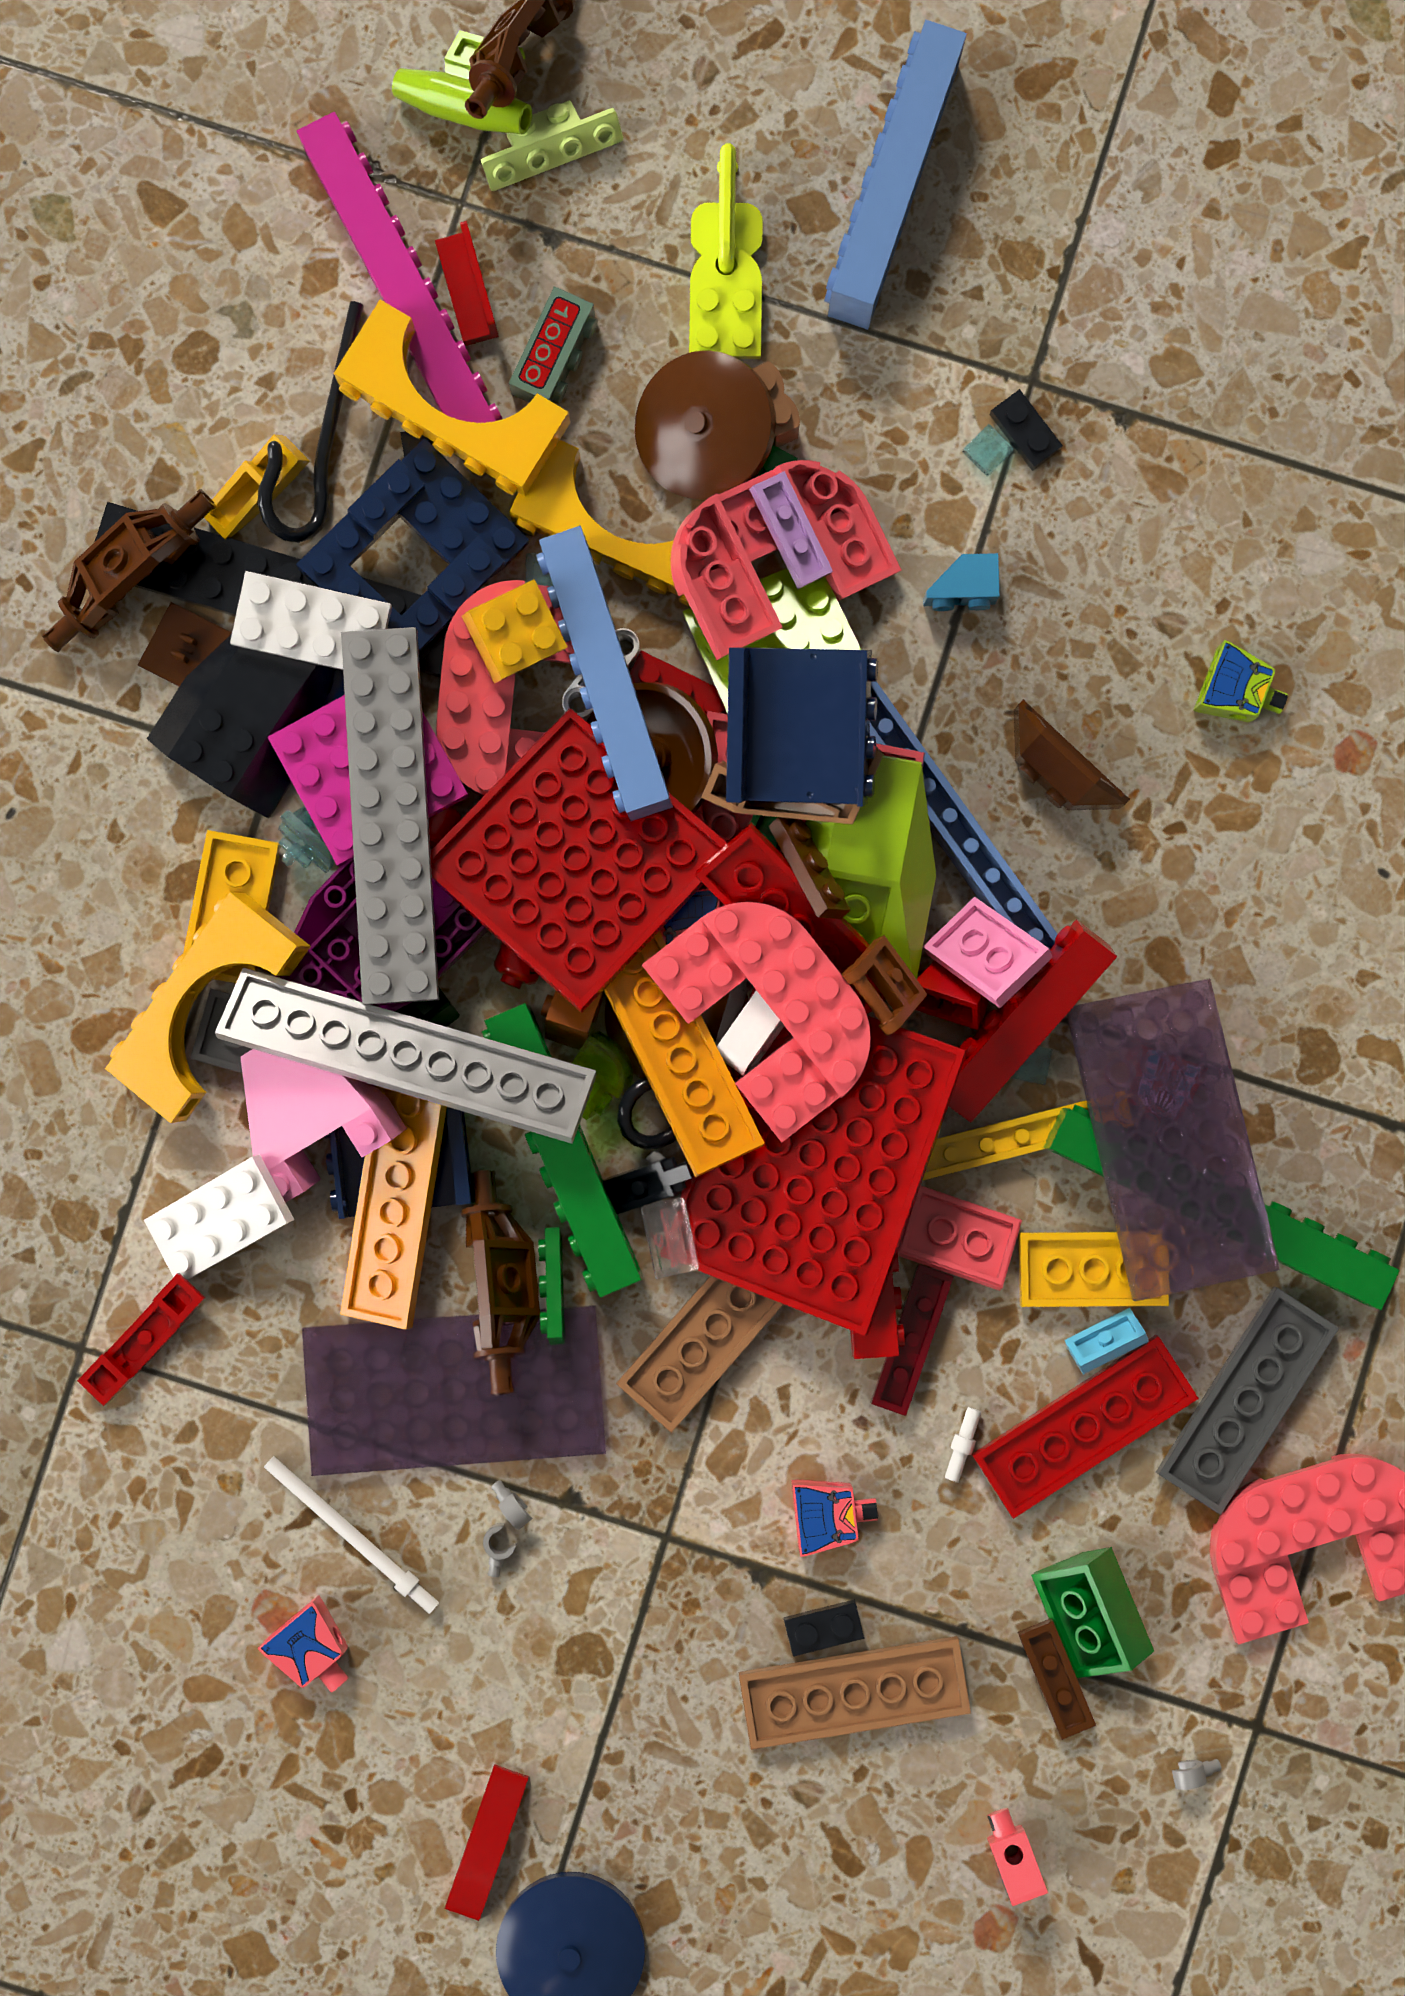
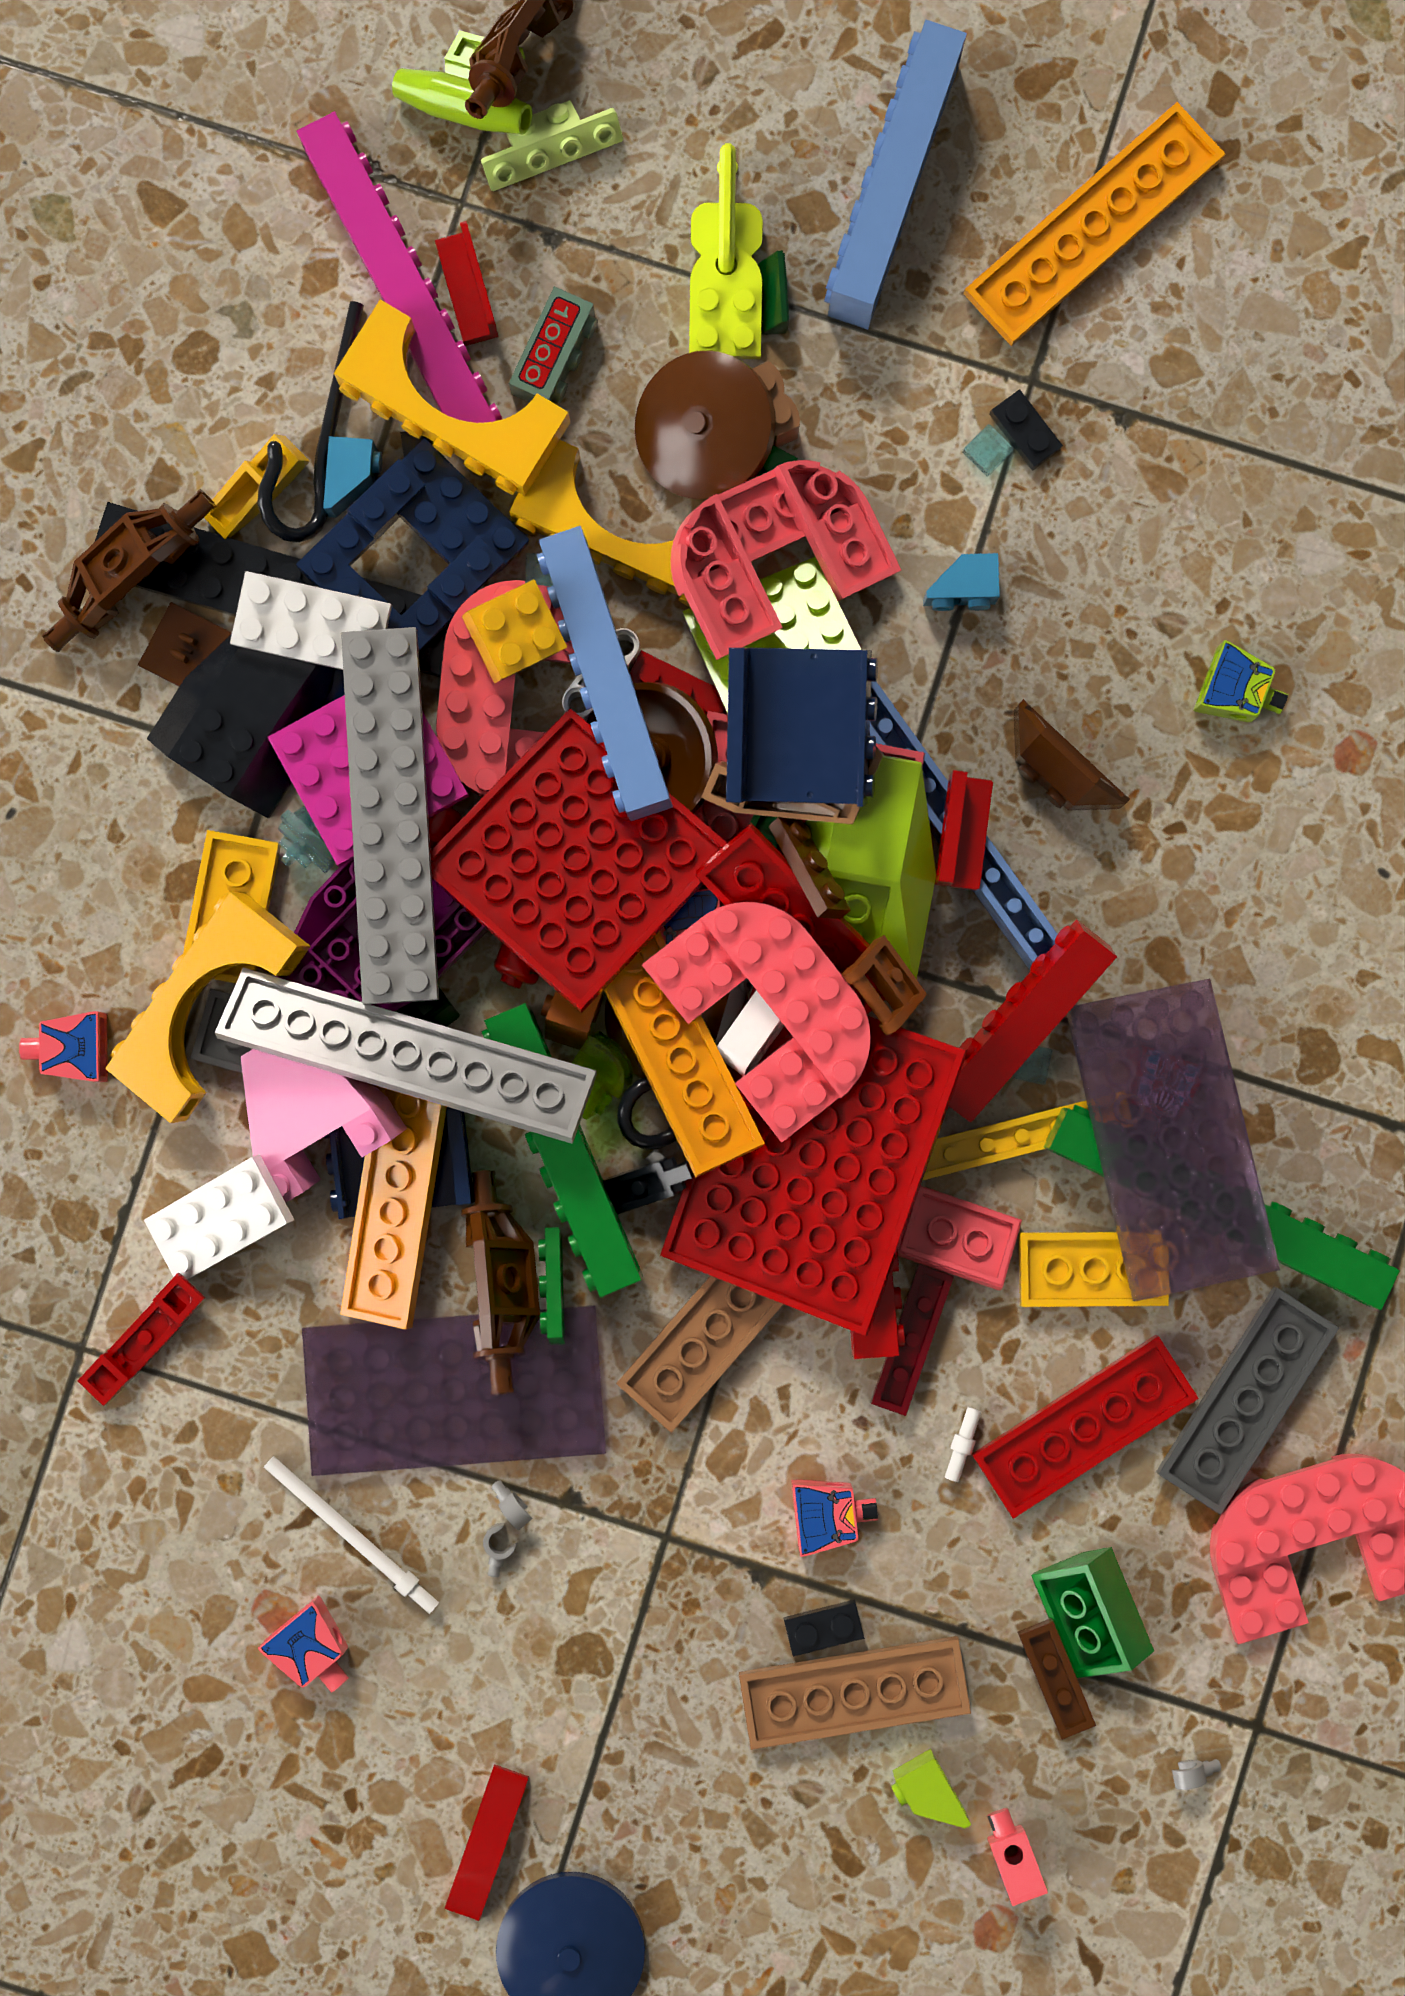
clear slope [641,1198,699,1279] -> none
lavender plate [749,471,833,589] -> none
red torso [915,960,989,1030] -> none
bright pink plate [923,897,1053,1008] -> none
medium azure plate [1064,1307,1149,1375] -> none
none -> torso [19,1011,108,1082]
none -> dark azure slope [323,436,382,518]
none -> dark green slope [758,250,789,335]
none -> lime slope [891,1749,971,1829]
none -> red panel [935,770,993,890]
none -> light orange plate [963,102,1225,346]

